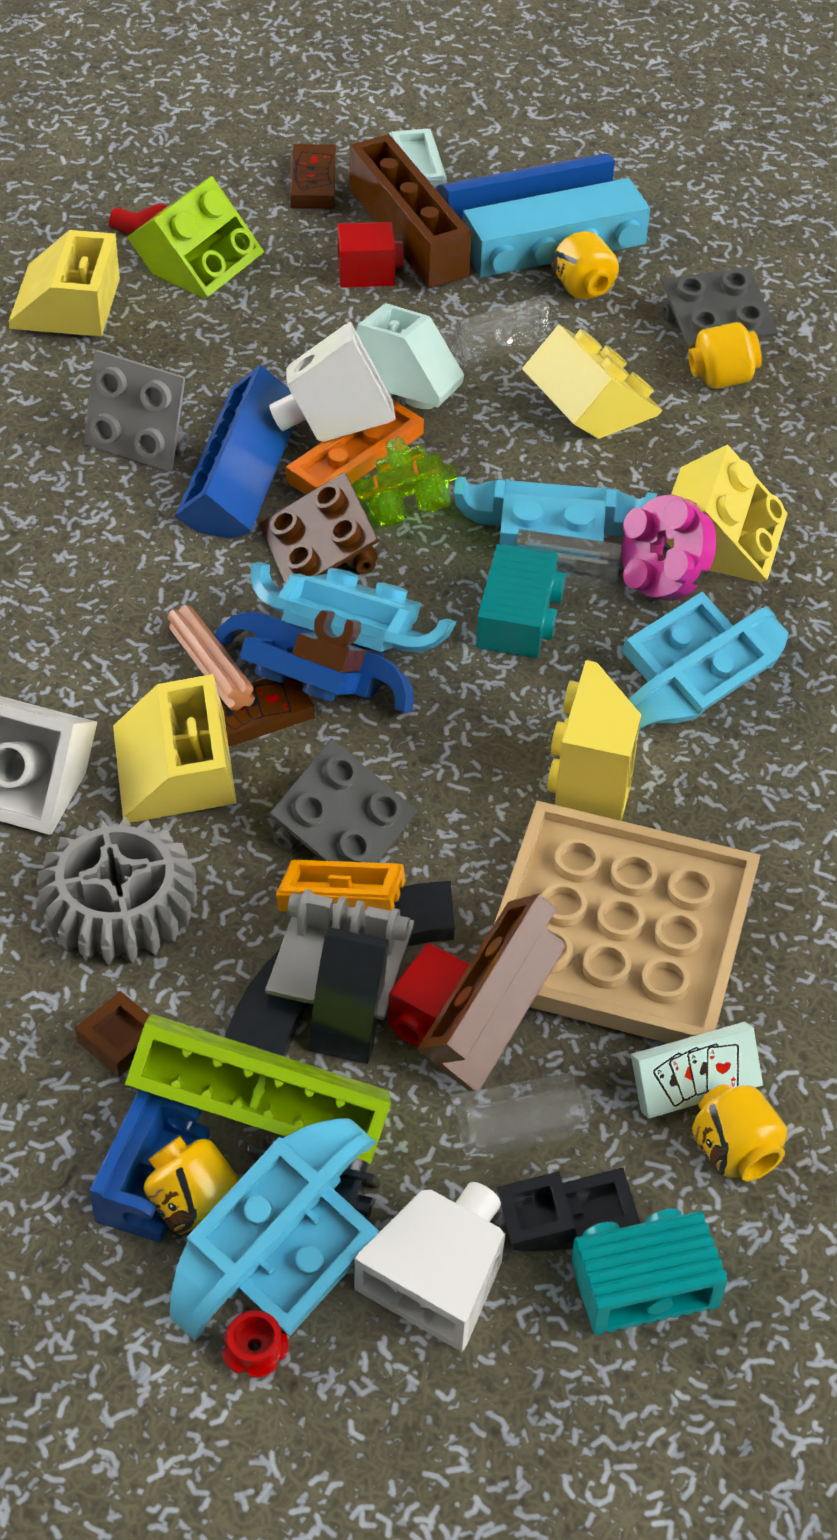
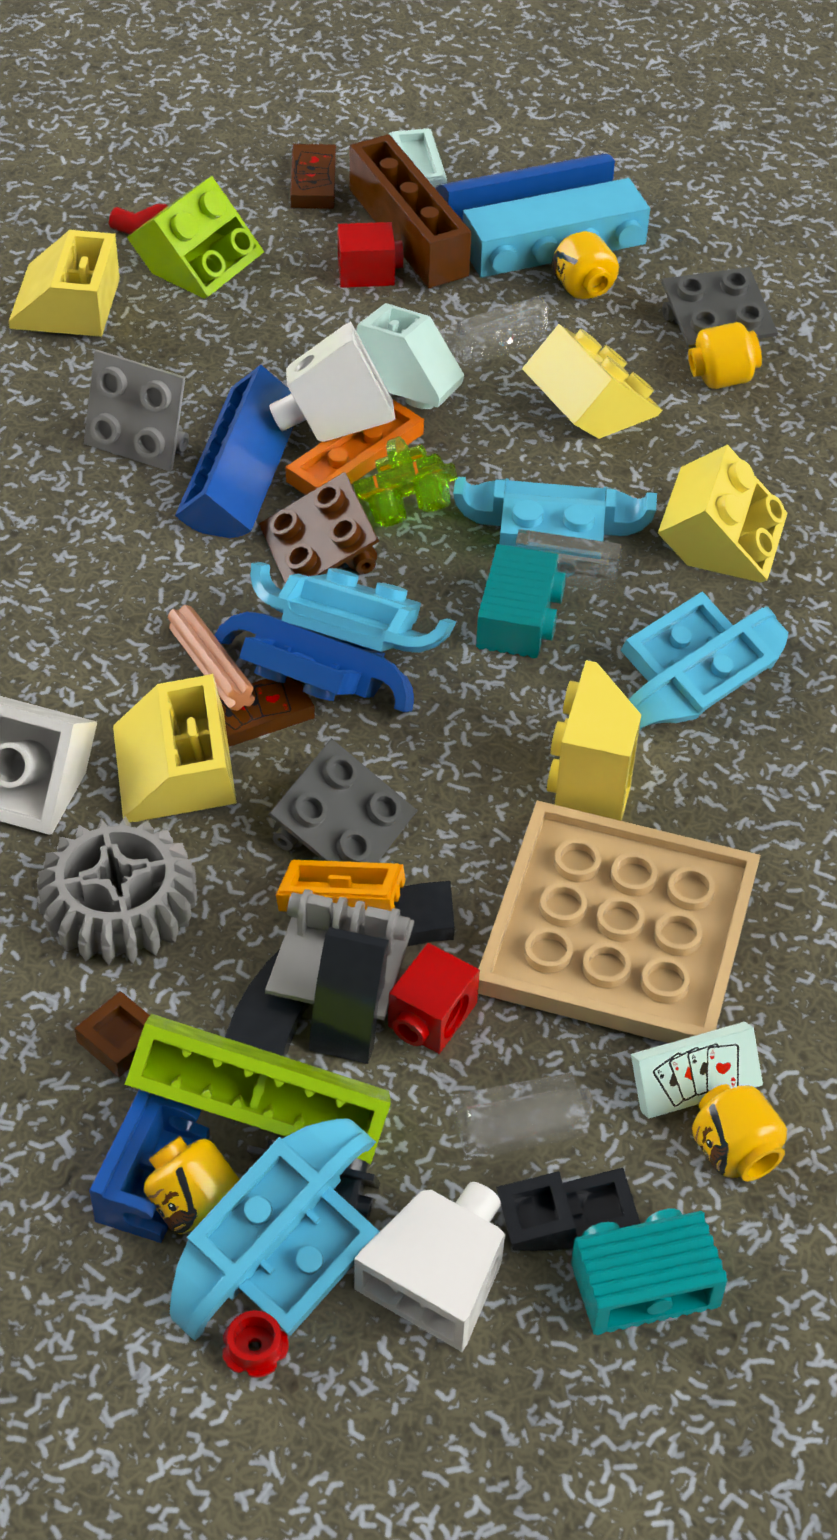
reddish brown tile [292,610,366,673] -> none
panel [417,894,565,1091] -> none
dark pink plate [622,495,716,601] -> none

